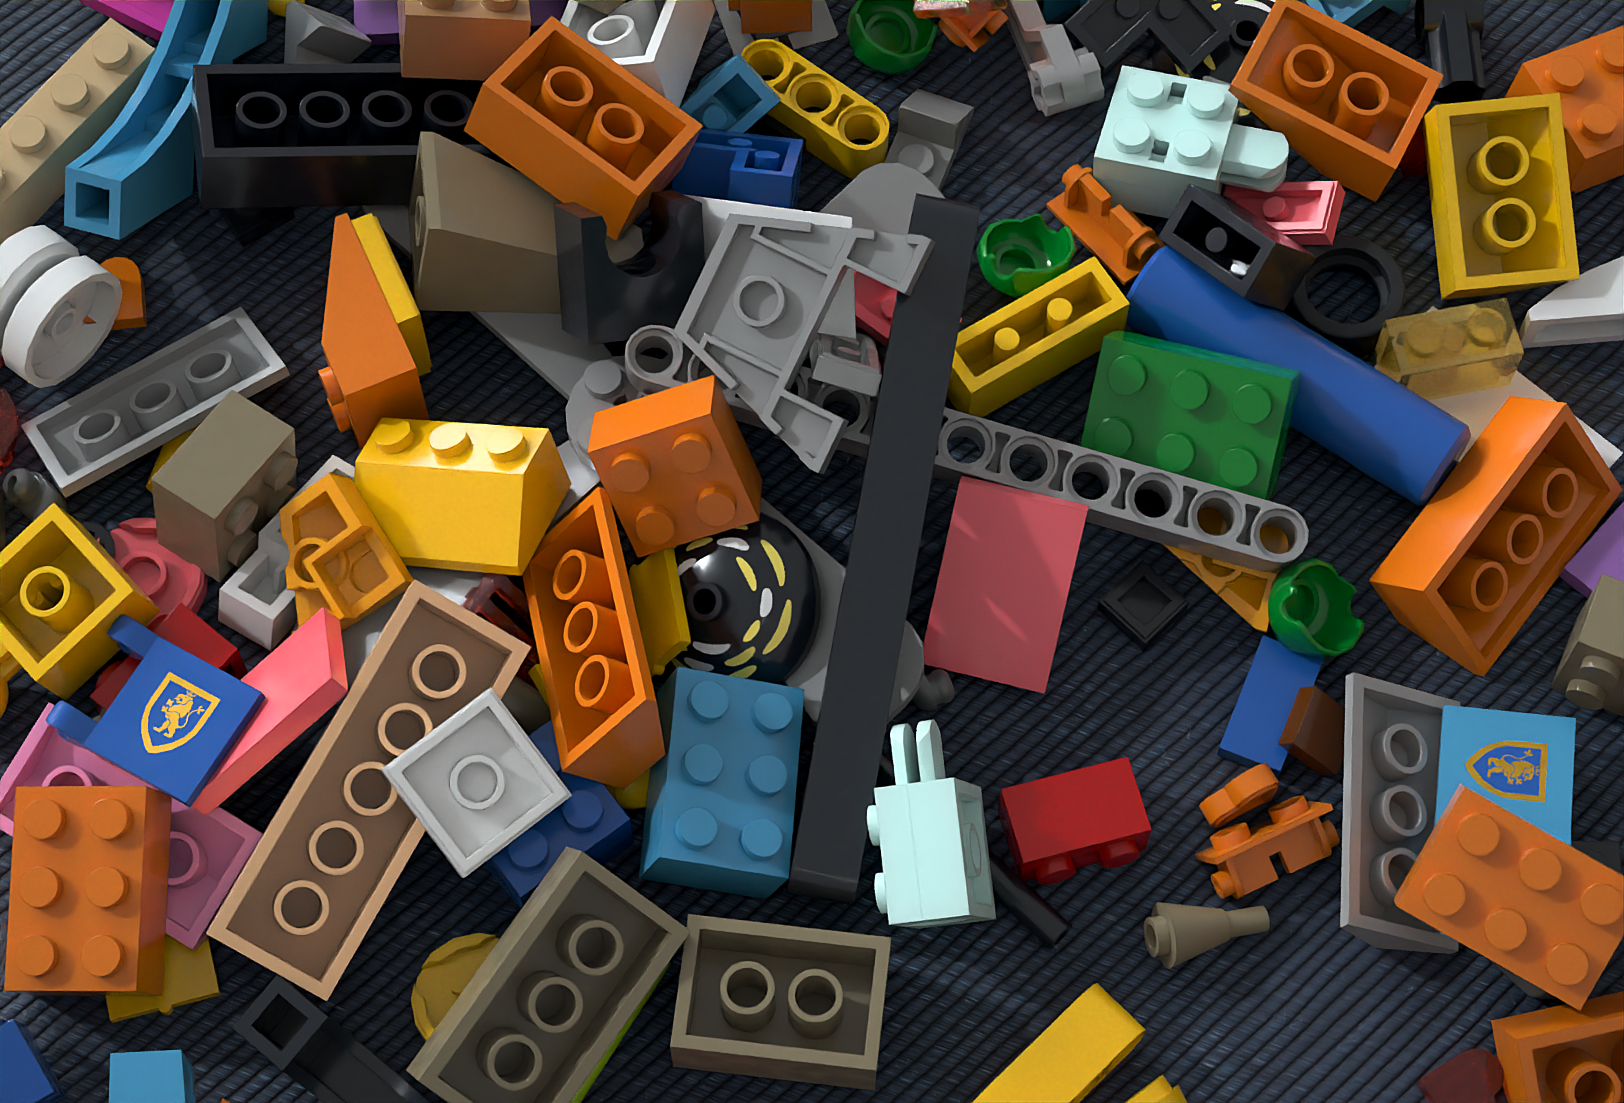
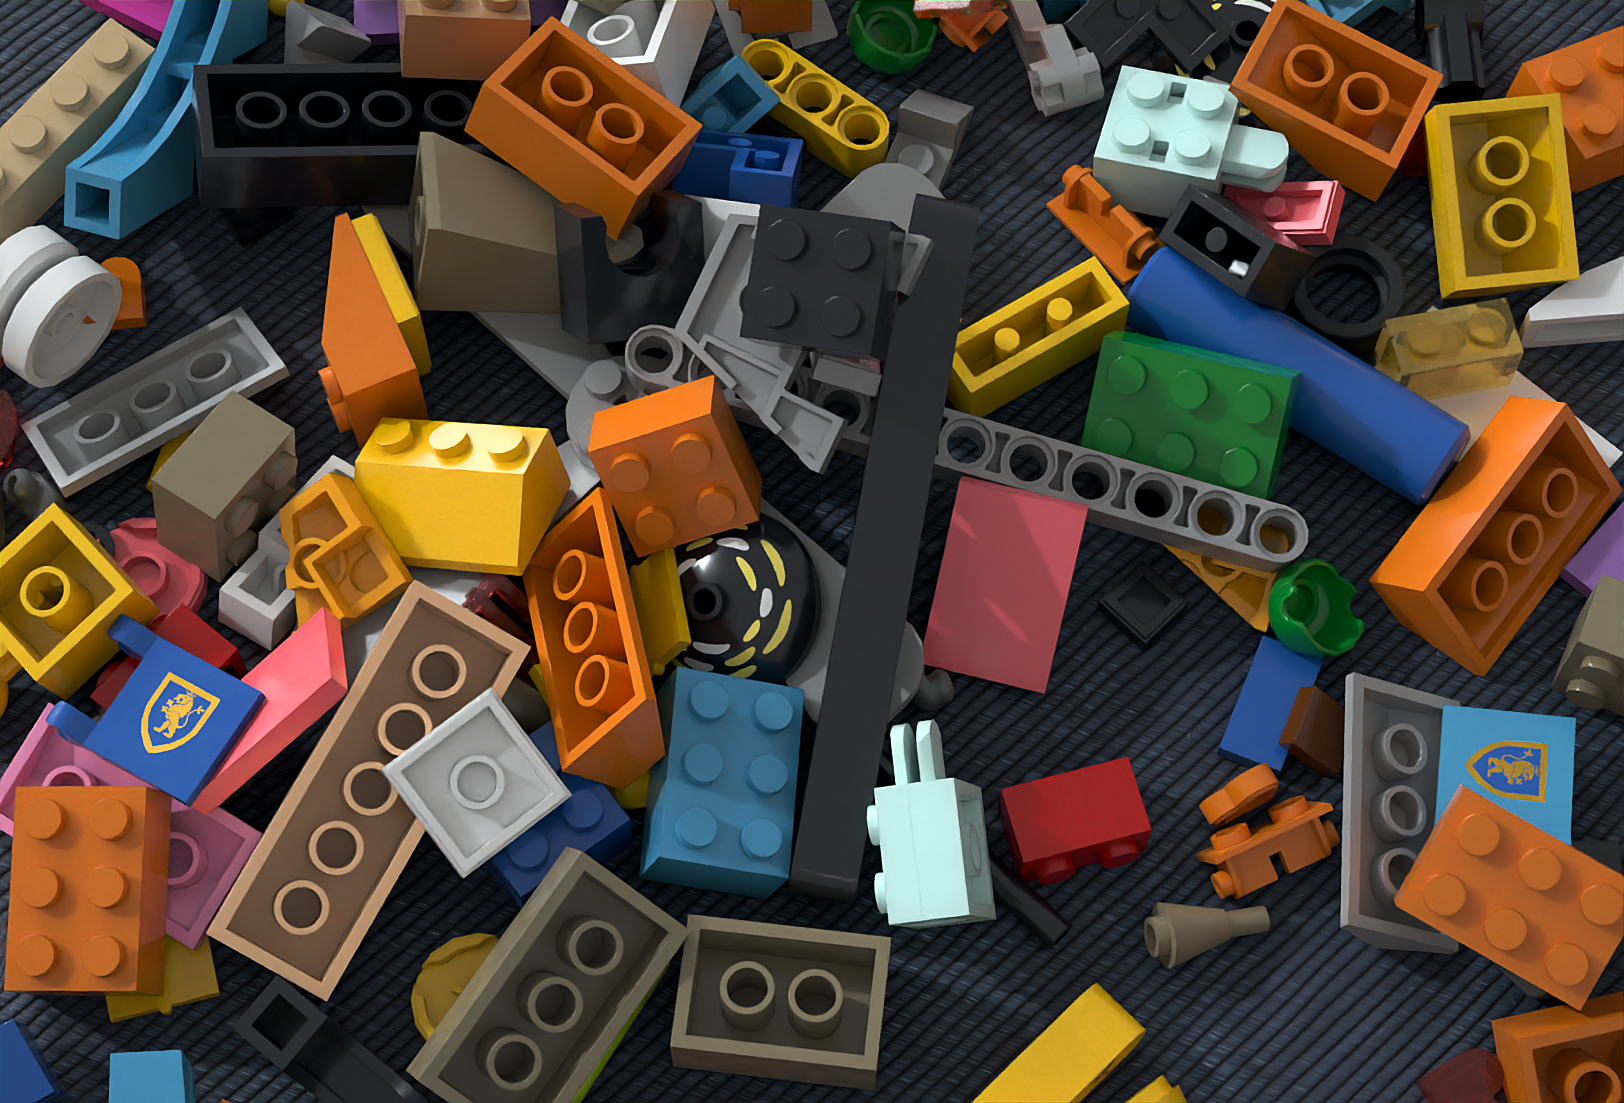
green hair [976,214,1077,299] -> none
none -> black brick [739,203,906,363]

